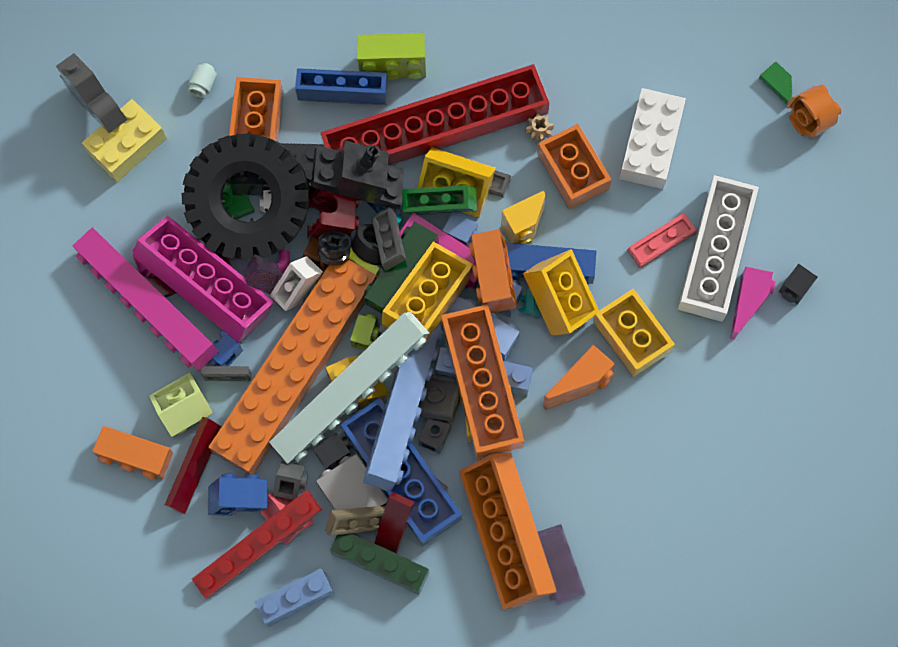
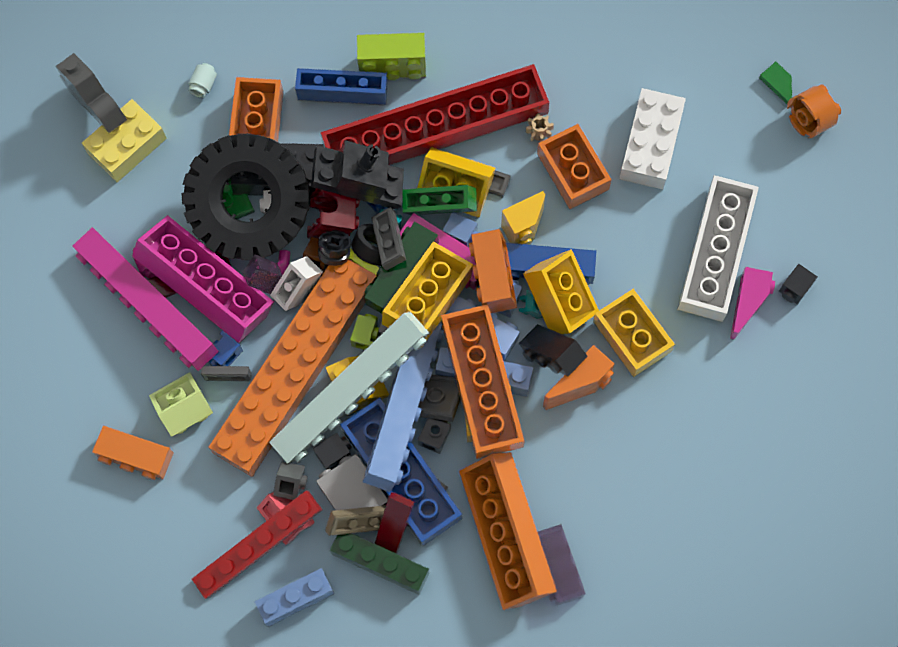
dark red tile [164,417,222,515] -> none
blue brick [208,474,267,516] -> none
coral tile [627,213,697,268] -> none
none -> black brick [518,324,588,377]

